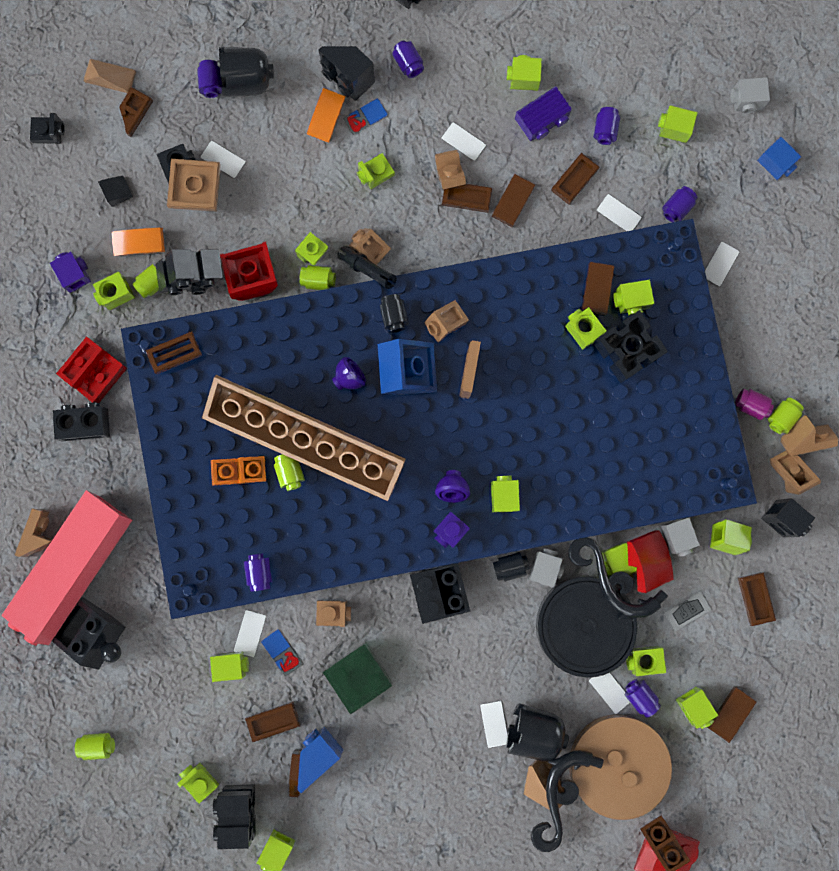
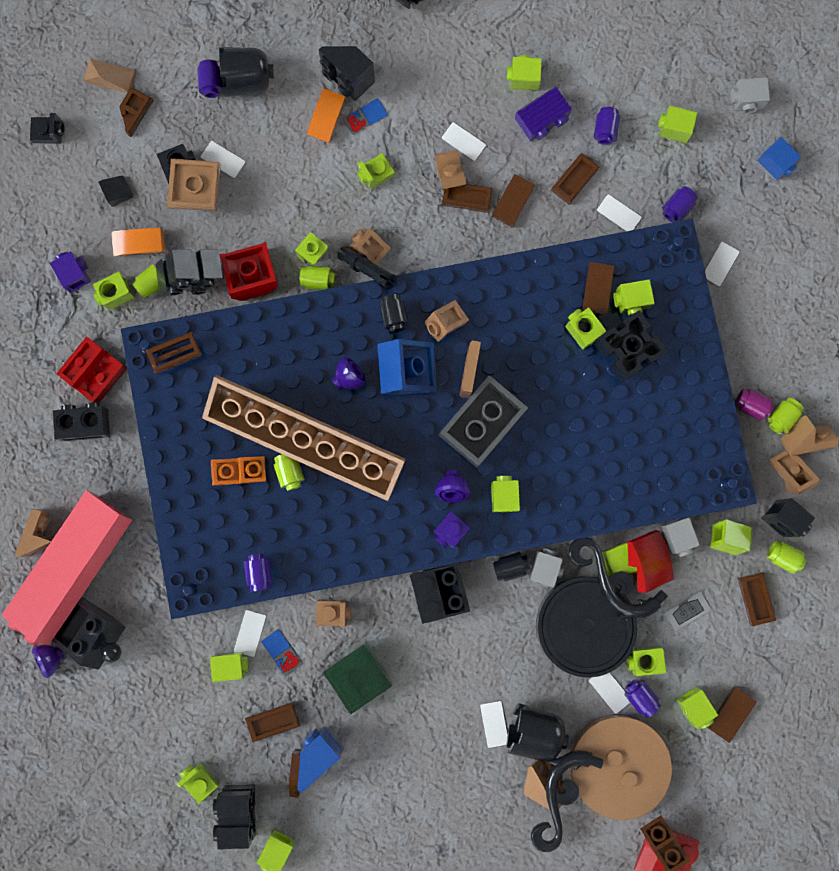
lime brick [75,733,115,760] -> none
dark purple brick [392,40,424,78] -> none
none -> dark purple brick [32,644,65,678]
none -> dark grey brick [439,375,528,468]
none -> lime brick [767,541,807,574]

